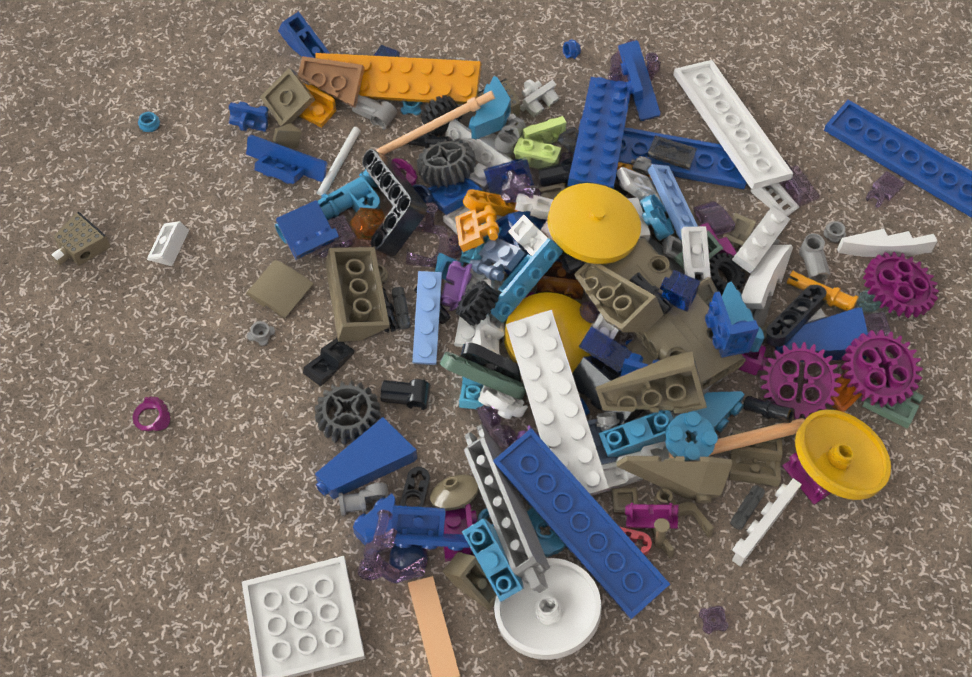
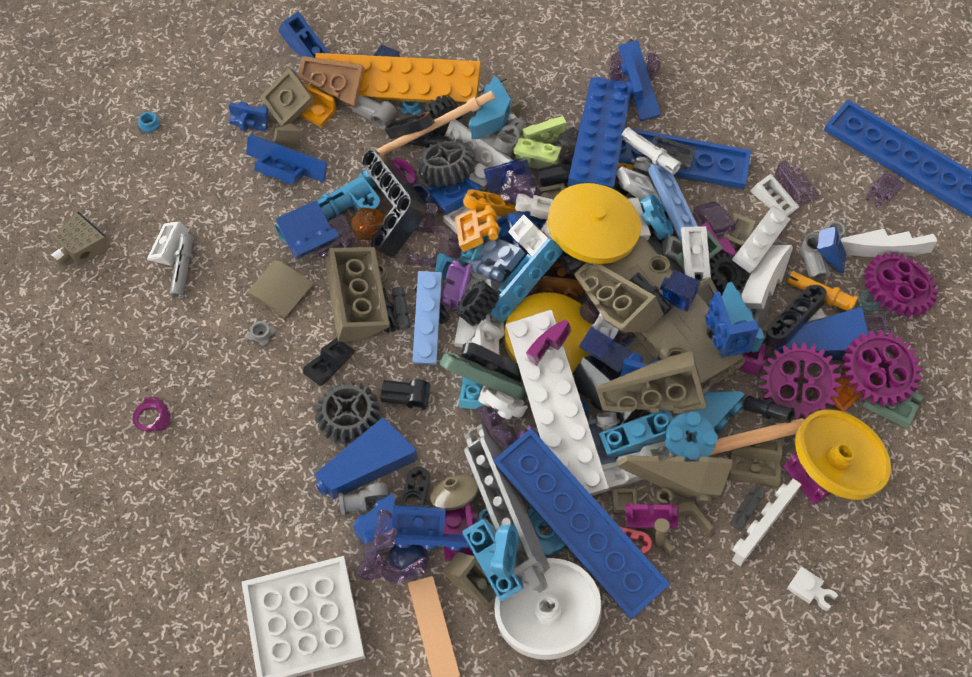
white bar [317,127,361,196] -> none
white hips [520,80,559,117] -> none
blue plate [563,39,581,59] -> none
white plate [674,60,793,190] -> none
clear purple plate [699,606,728,634] -> none
none -> light grey pin [169,233,194,299]
none -> black beam [384,111,435,139]
none -> dark azure plate [491,525,519,578]
none -> magenta slope [526,320,571,365]
none -> white pin [622,127,681,174]
none -> white plate [787,566,838,611]
none -> blue slope [817,227,847,273]

